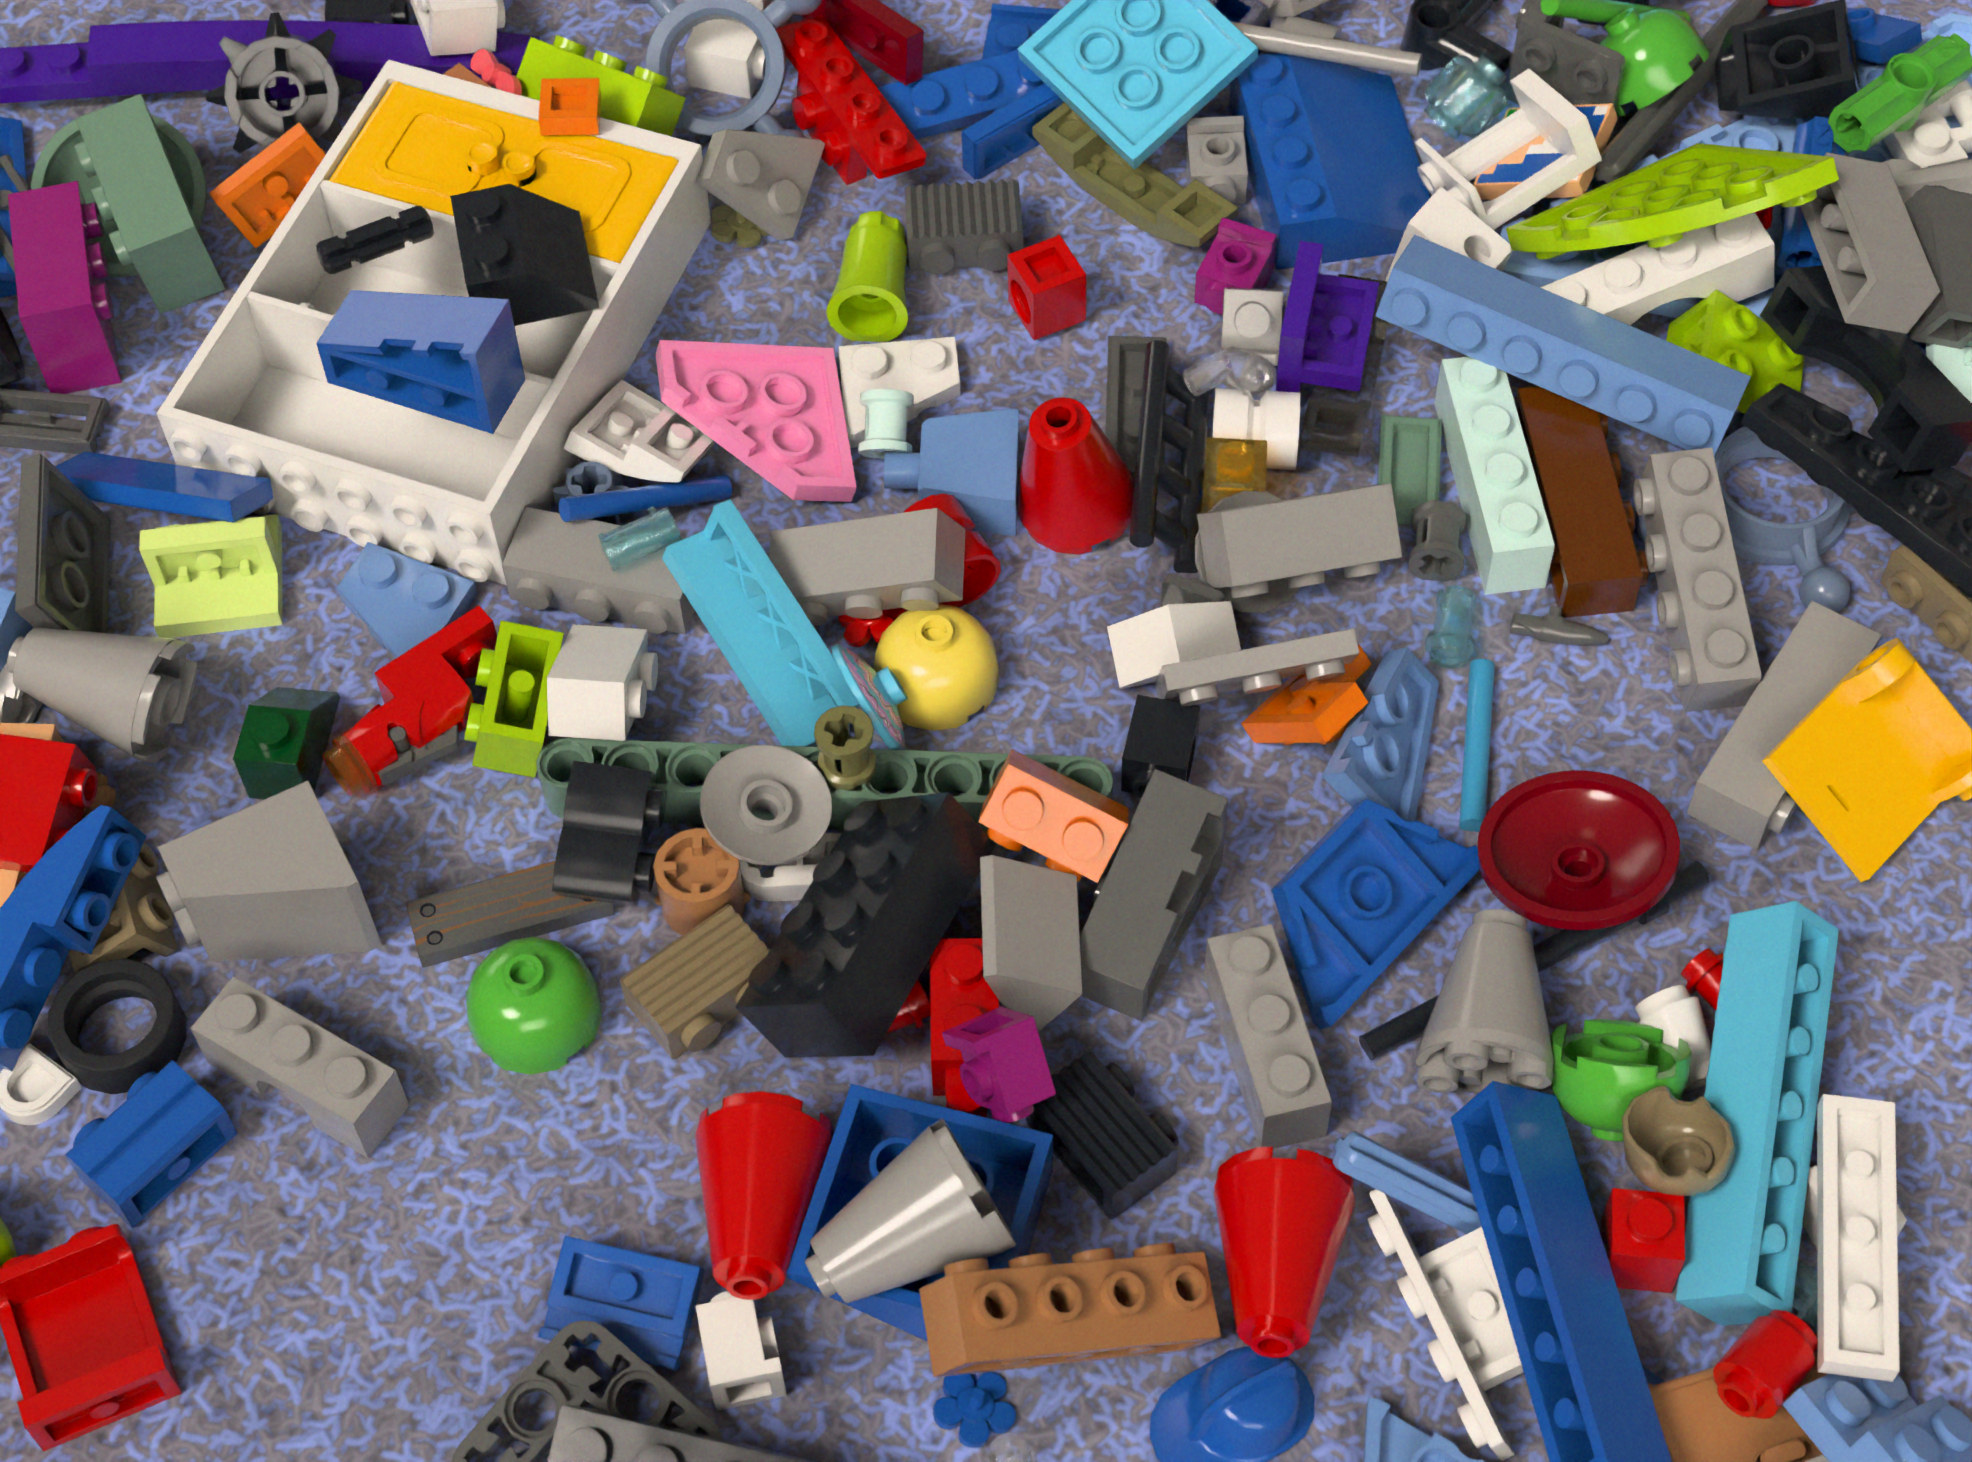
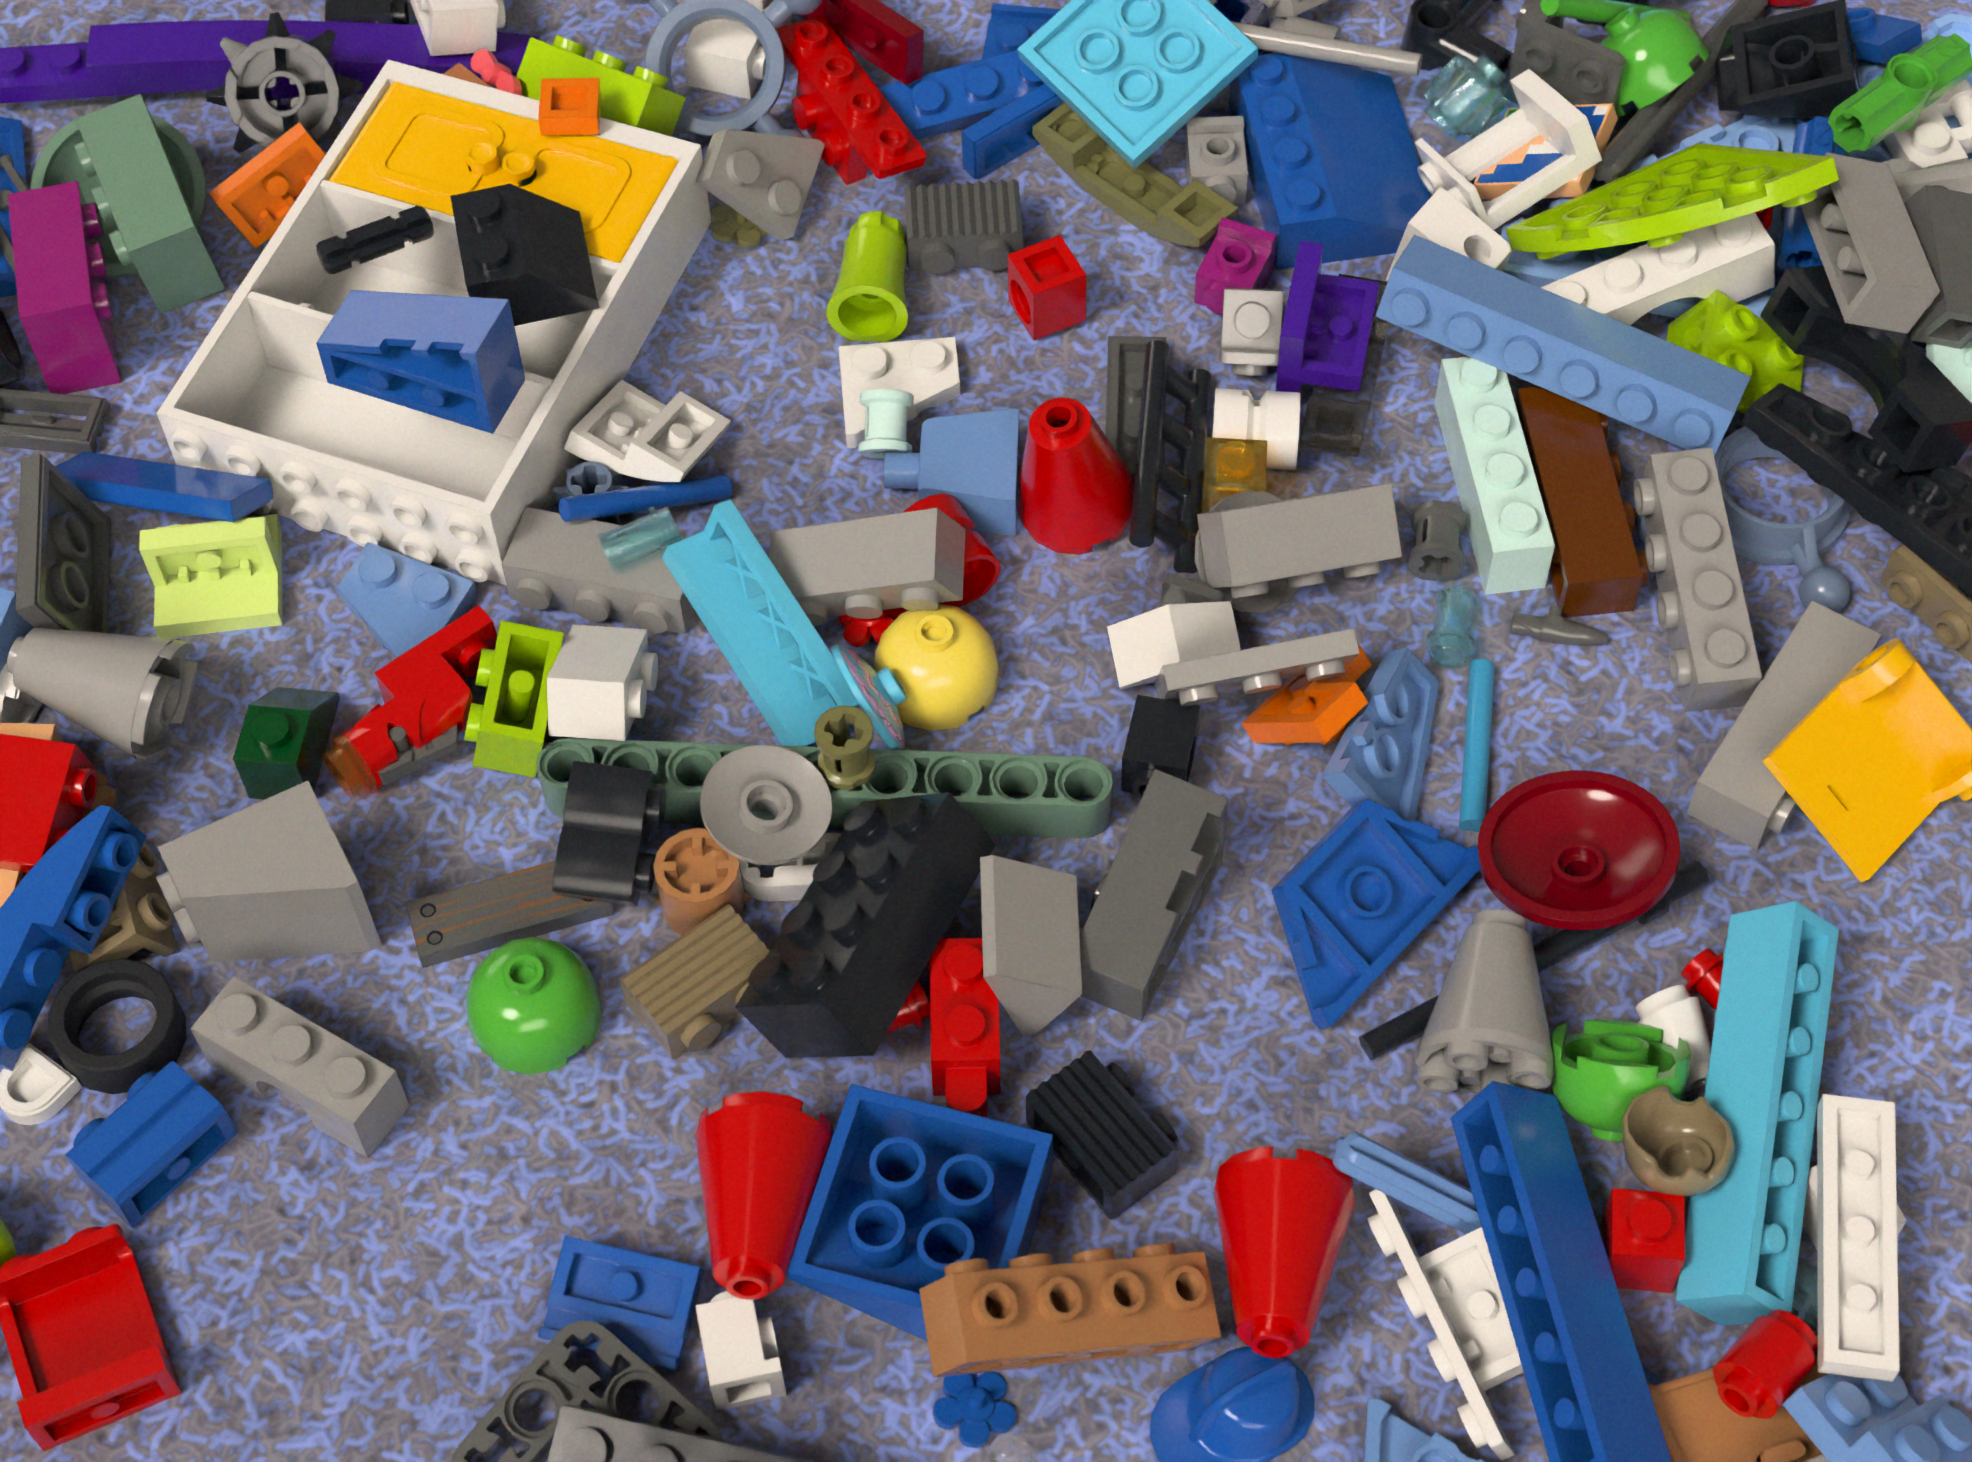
bright pink plate [656,340,857,502] -> none
light grey cone [805,1118,1017,1304] -> none
magenta brick [942,1007,1056,1123] -> none
brick [978,749,1129,883] -> none
clear arm [1183,346,1277,396] -> none
light grey brick [1204,924,1332,1149] -> none
sand green tile [1377,415,1441,525] -> none

